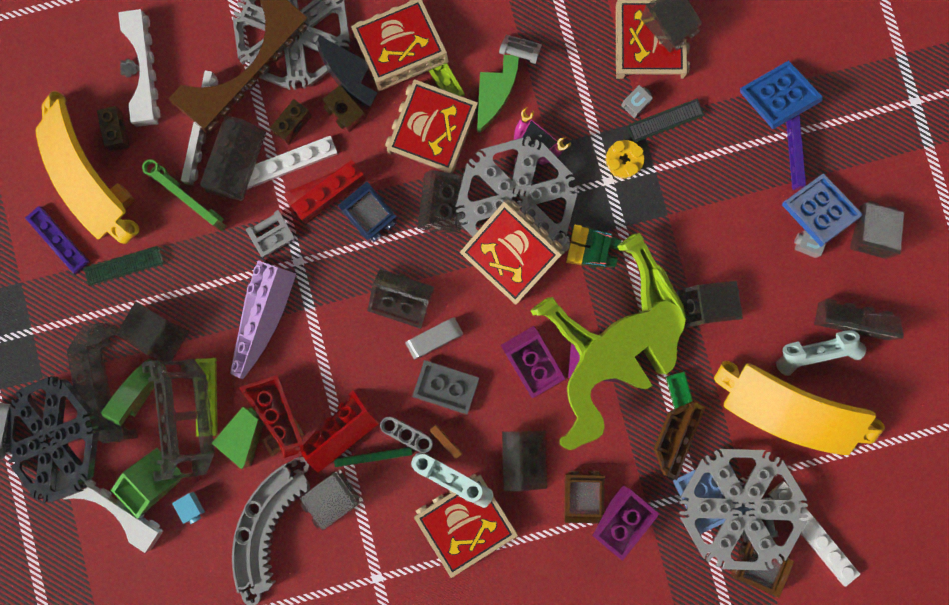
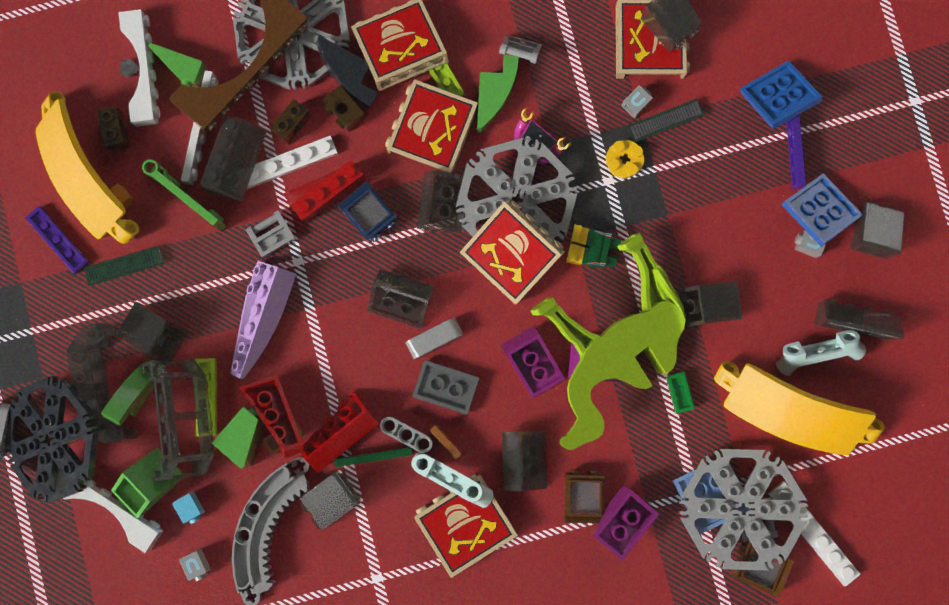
light grey plate [551,233,570,252] -> none
reddish brown wedge [654,401,705,480] -> none
none -> bright green slope [148,43,207,87]
none -> light grey brick [179,549,211,582]

